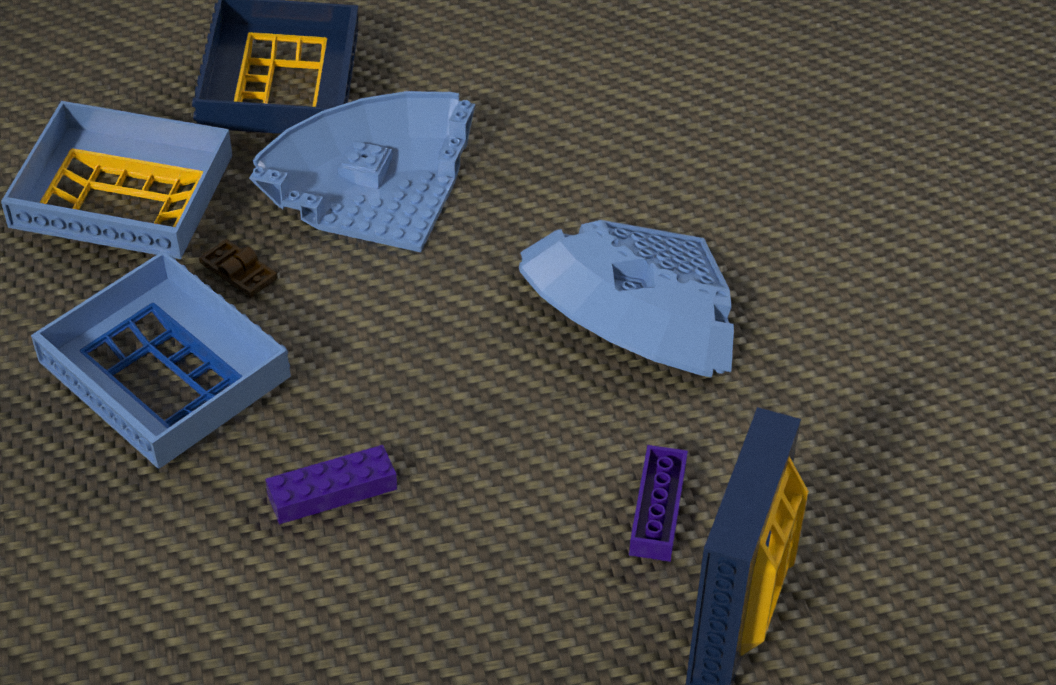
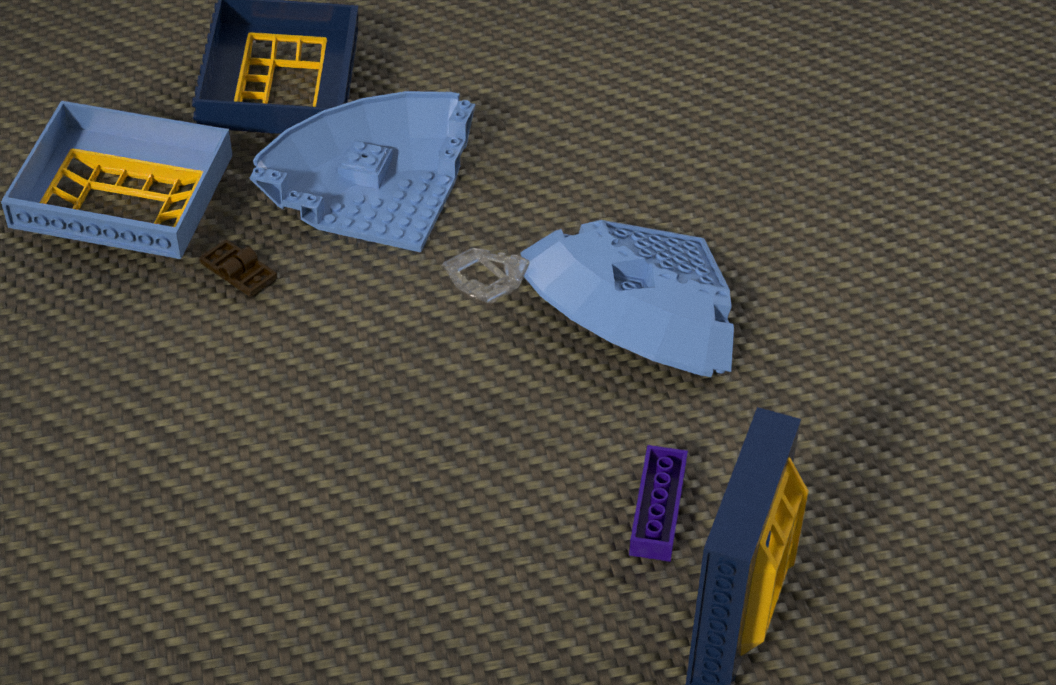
medium blue panel [31,251,291,469] -> none
dark purple brick [265,445,397,525] -> none
none -> clear windscreen [443,248,530,303]

